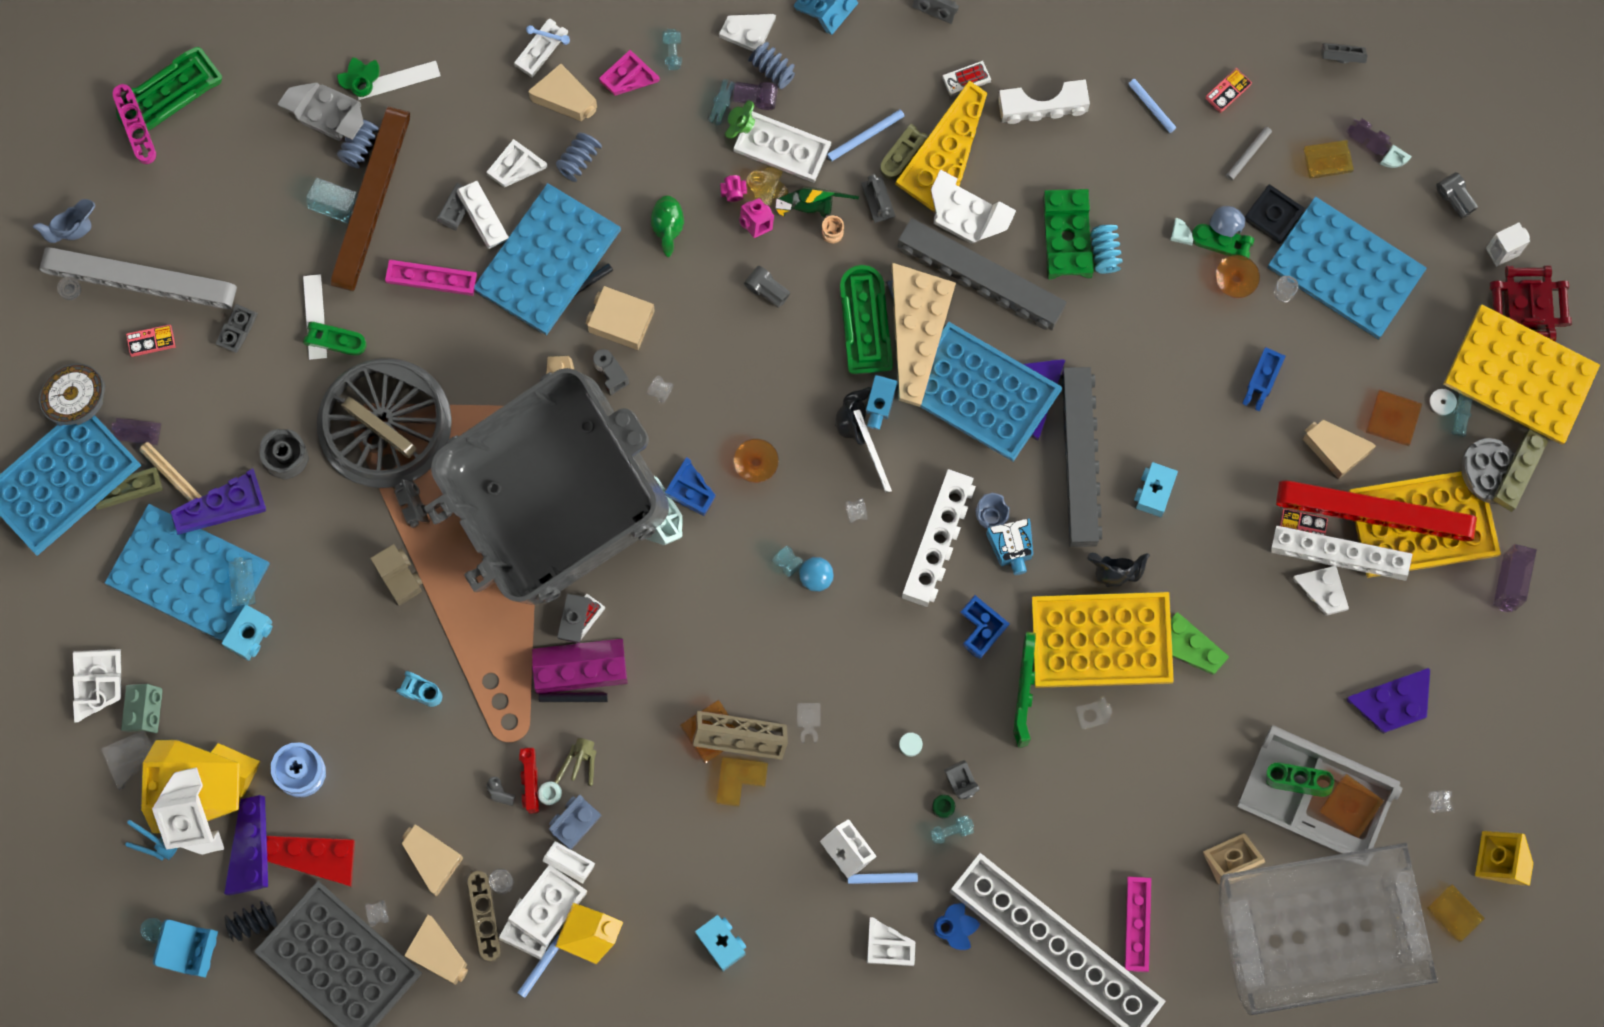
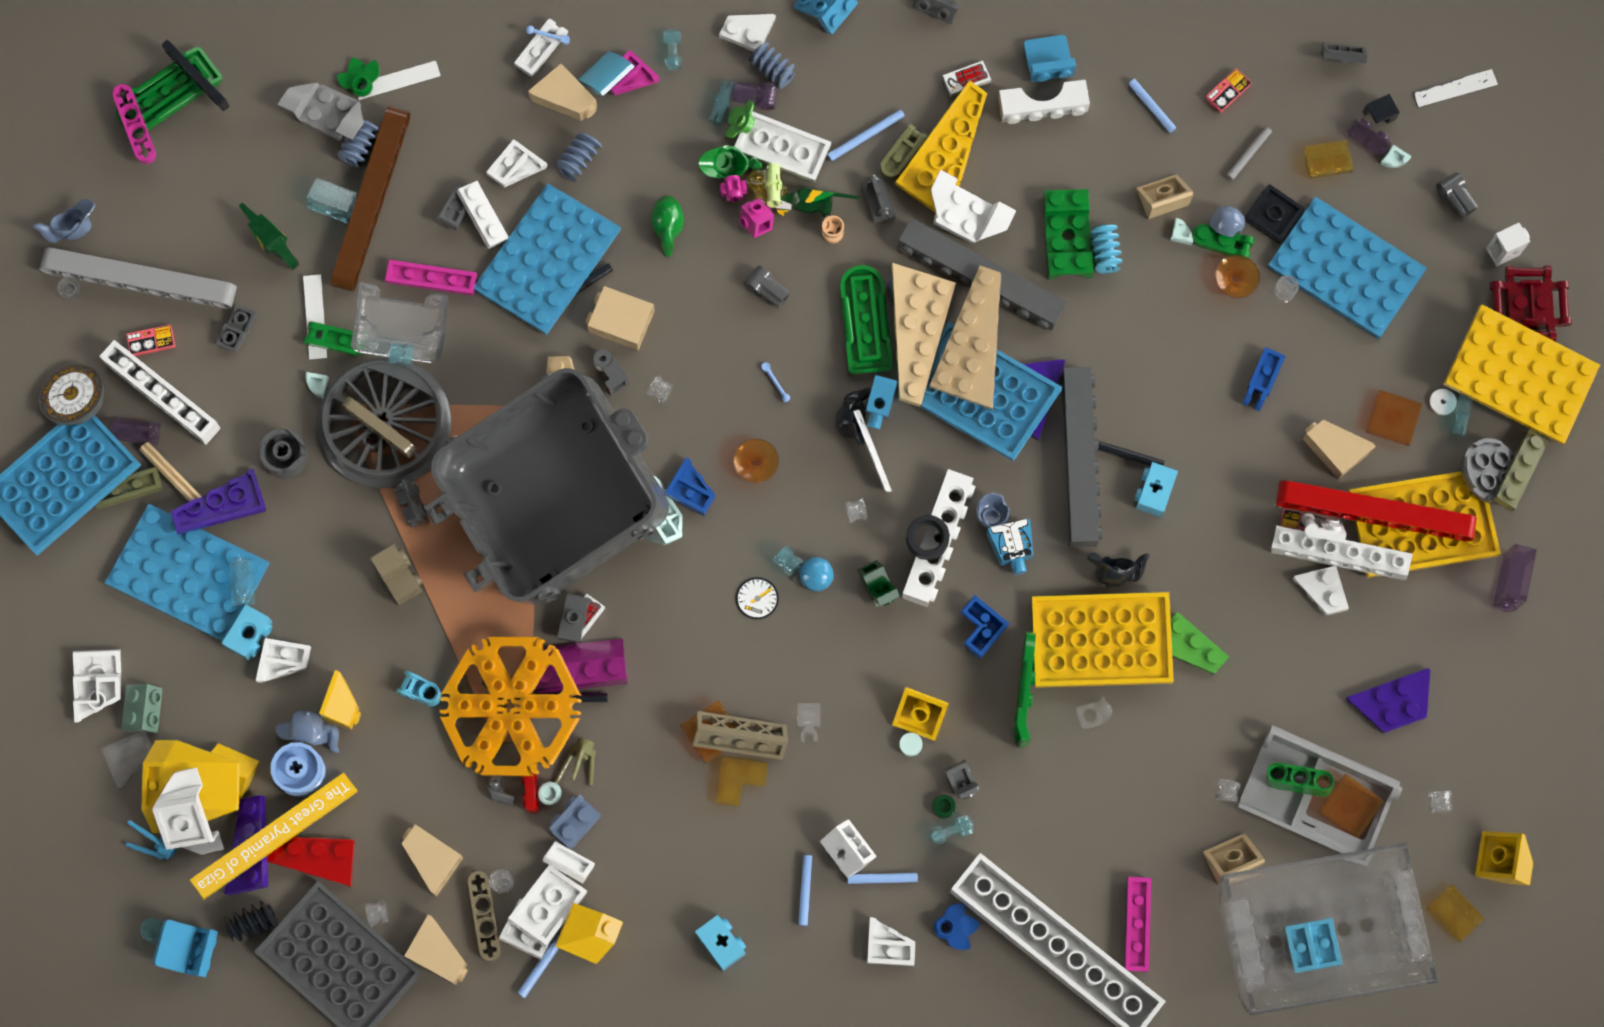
none -> white brick [99,340,221,445]
none -> black tile [162,39,230,111]
none -> yellow tile [190,773,357,900]
none -> dark green animal [238,203,299,270]
none -> white wing [256,638,311,683]
none -> sand blue hair [276,710,339,753]
none -> light aqua tile [306,372,329,399]
none -> yellow slope [319,670,361,730]
none -> clear windscreen [351,282,449,363]
none -> clear light blue wheel [388,341,414,366]
none -> light orange plate [440,637,581,776]
none -> medium azure slope [578,51,634,96]
none -> green hair [698,146,762,179]
none -> white sticker [736,577,779,619]
none -> light blue hinge [762,362,790,402]
none -> yellowish green pin [765,163,782,208]
none -> light blue bar [798,855,812,926]
none -> dark green brick [857,560,900,607]
none -> yellow slope [892,687,949,741]
none -> black tyre [906,515,950,560]
none -> tan wing [930,266,1001,410]
none -> dark azure bracket [1024,35,1076,82]
none -> black bar [1098,441,1165,466]
none -> tan slope [1136,174,1193,219]
none -> clear wheel [1215,779,1241,803]
none -> medium azure slope [1285,918,1343,973]
none -> white plate [1301,512,1346,543]
none -> black panel [1363,94,1400,123]
none -> white sticker [1413,69,1498,107]

